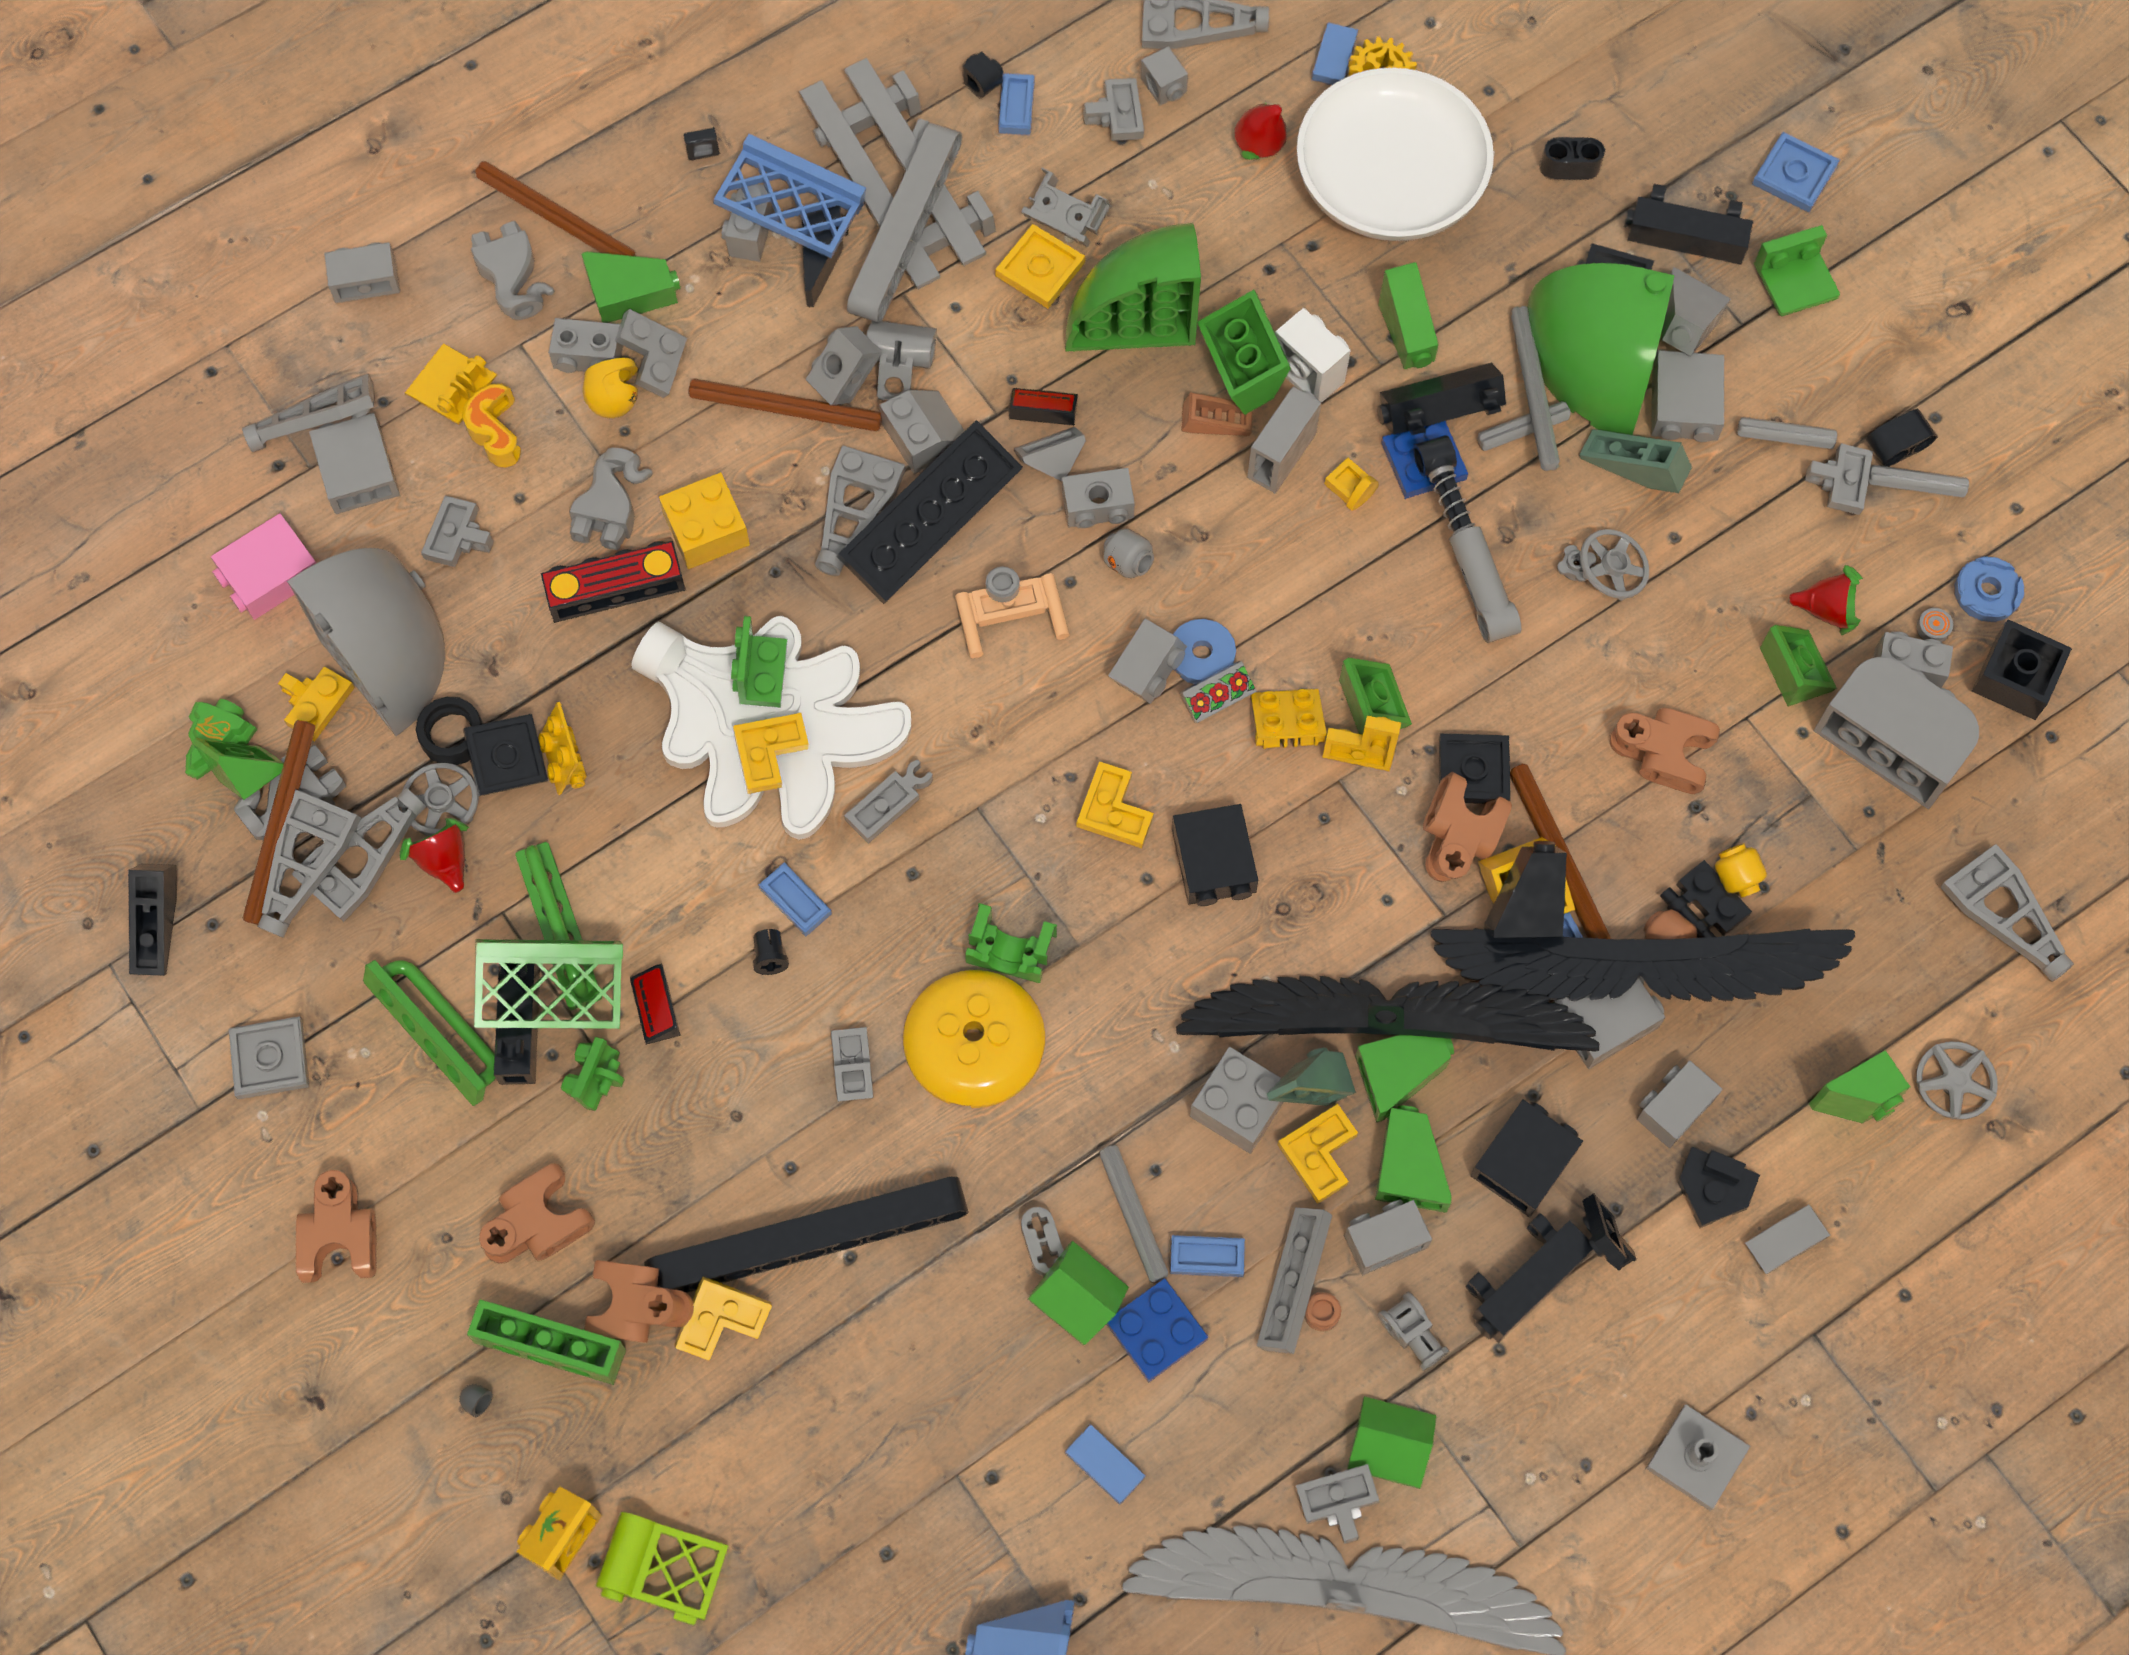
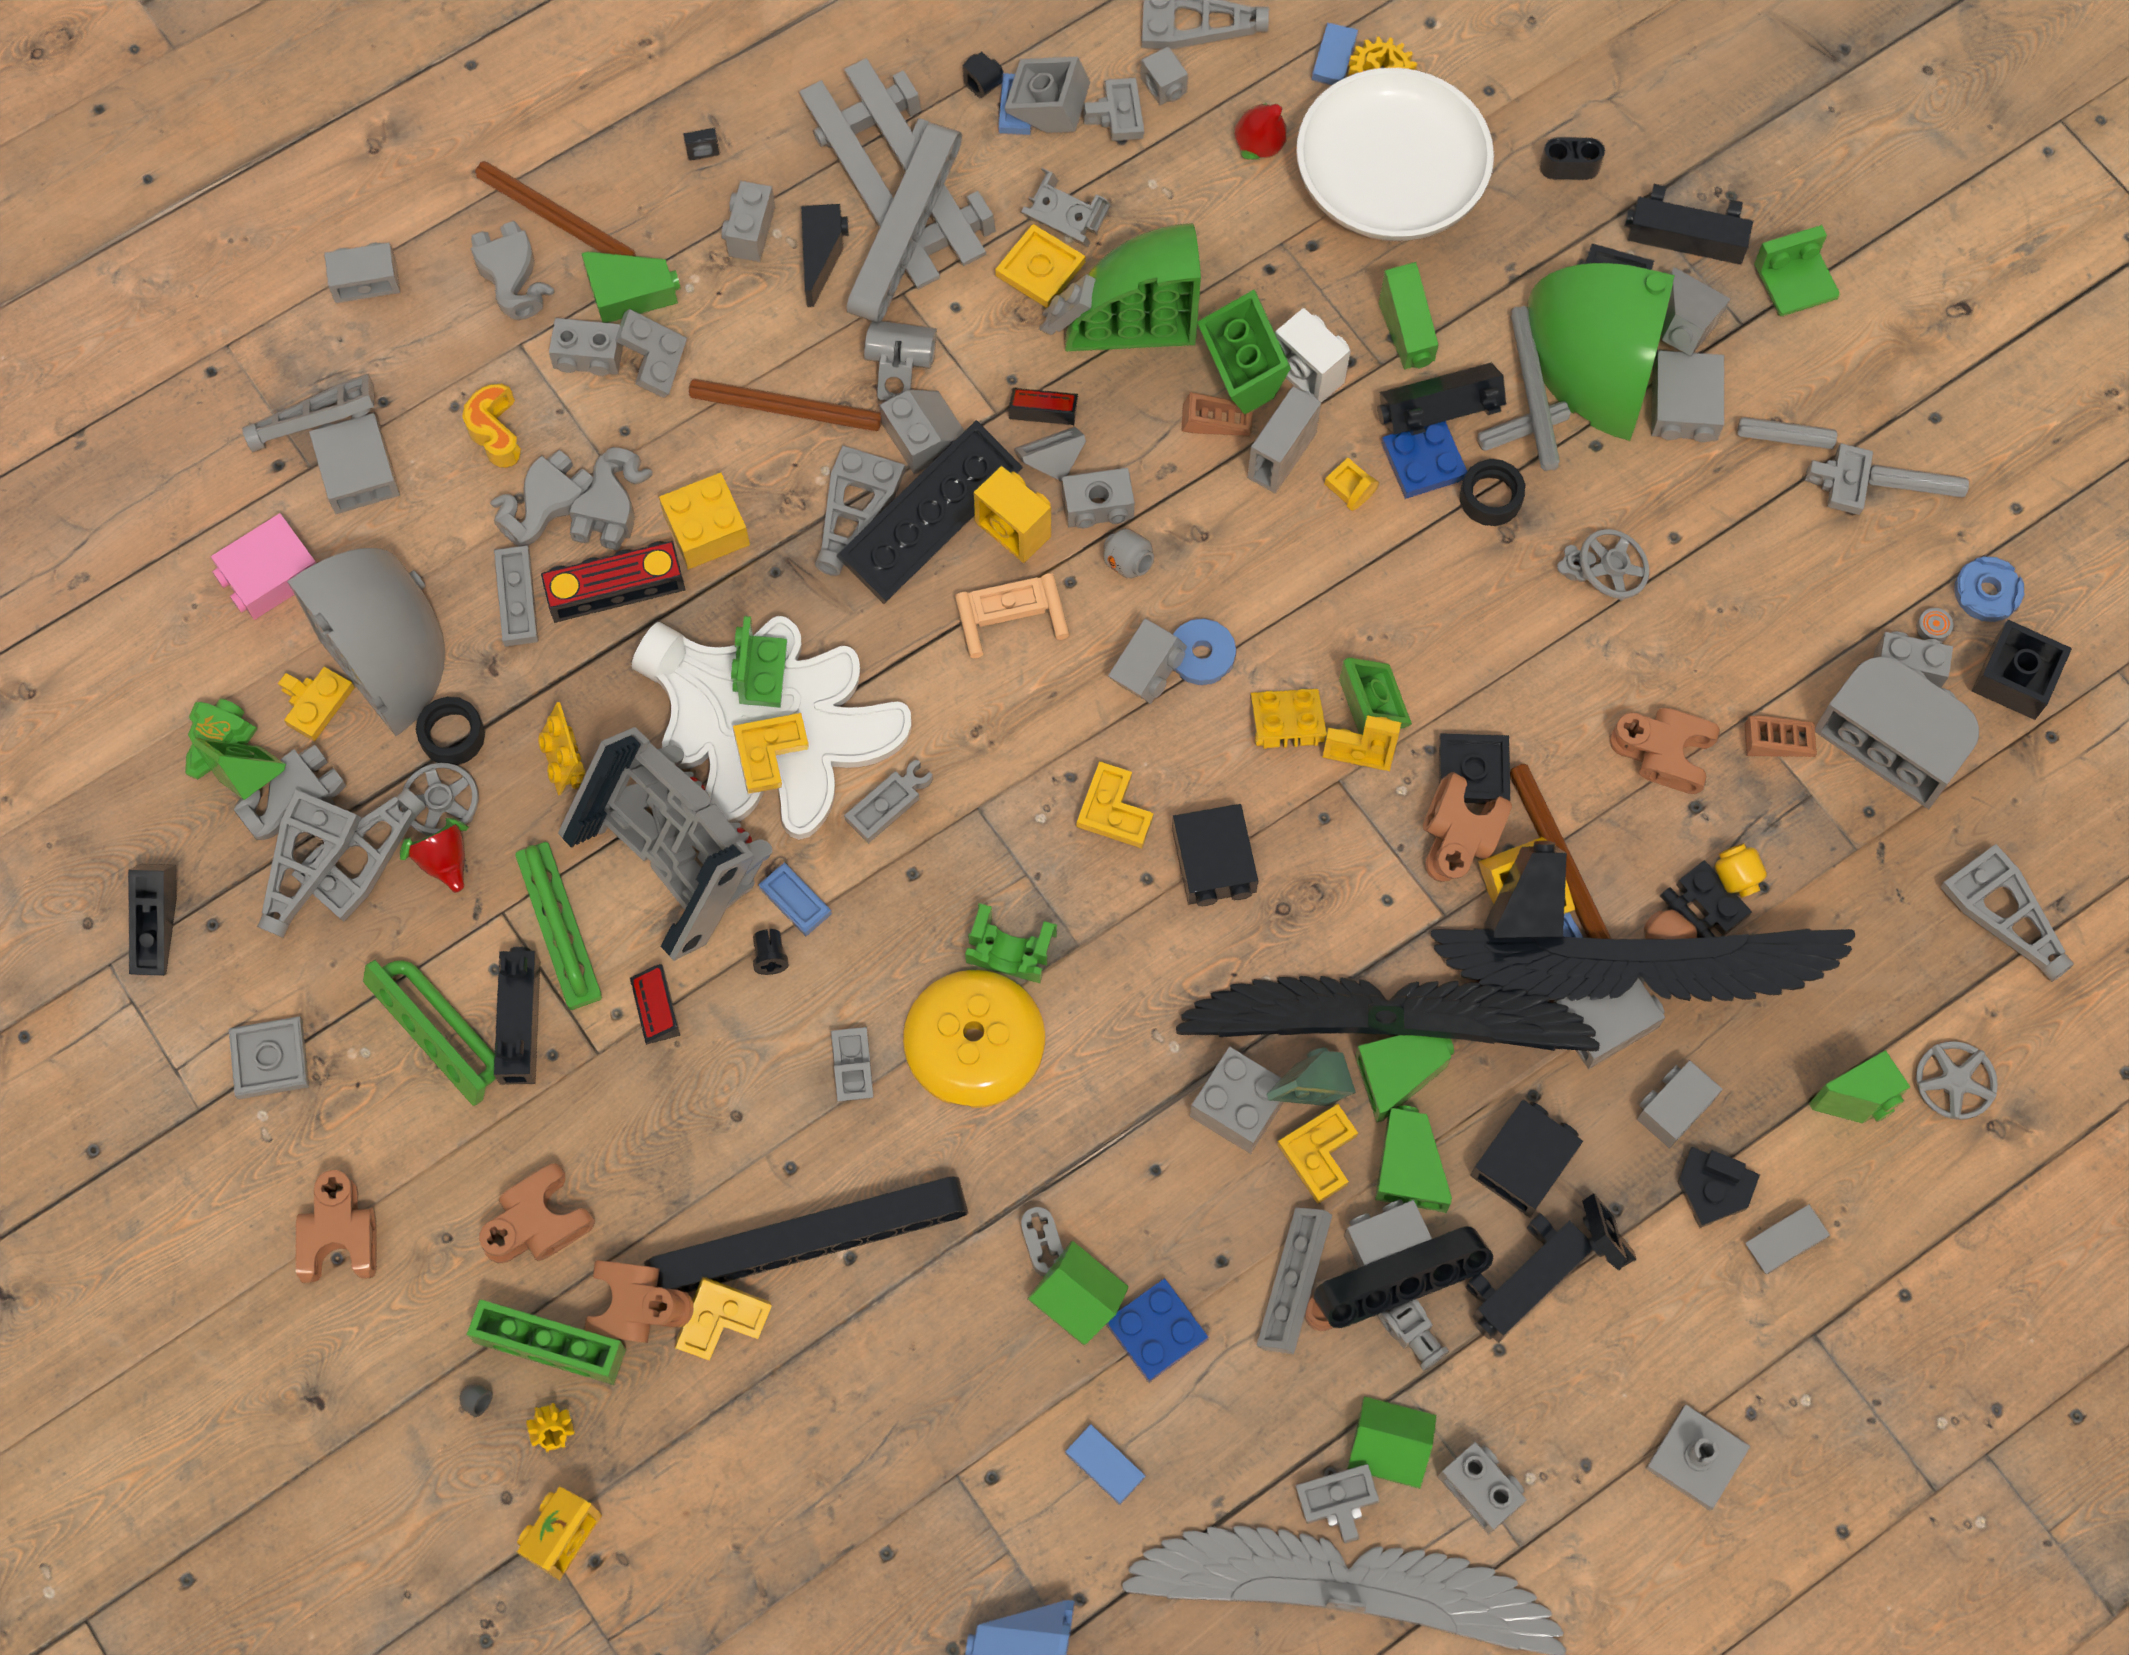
dark orange axle [243,720,315,925] -> none
yellow hinge [405,343,497,425] -> none
light grey hinge [421,496,494,567] -> none
black plate [463,714,548,797] -> none
fence [474,939,623,1029] -> none
bright green hips [561,1037,625,1111] -> none
yellow helmet [582,358,638,419] -> none
lime piece [596,1512,728,1626] -> none
medium blue fence [714,134,866,258] -> none
light grey brick [806,326,882,405] -> none
light grey tile [986,567,1020,602] -> none
light grey axle [1100,1145,1168,1282] -> none
medium blue tile [1170,1235,1245,1277] -> none
tile [1180,661,1257,723] -> none
piece [1413,435,1521,643] -> none
sand green slope [1579,429,1692,493] -> none
medium blue tile [1752,132,1840,213] -> none
bright green slope [1760,625,1837,706] -> none
red hat [1789,565,1863,636] -> none
black beam [1866,409,1938,467] -> none
none -> light grey hips [490,450,594,546]
none -> light grey plate [494,545,539,647]
none -> yellow gear [526,1403,575,1452]
none -> light grey container [558,727,773,961]
none -> yellow brick [974,466,1051,563]
none -> light grey slope [1004,57,1091,133]
none -> light grey plate [1039,274,1096,335]
none -> black beam [1314,1226,1494,1329]
none -> light grey brick [1438,1442,1527,1535]
none -> black tyre [1460,459,1526,526]
none -> nougat slope [1744,716,1817,757]

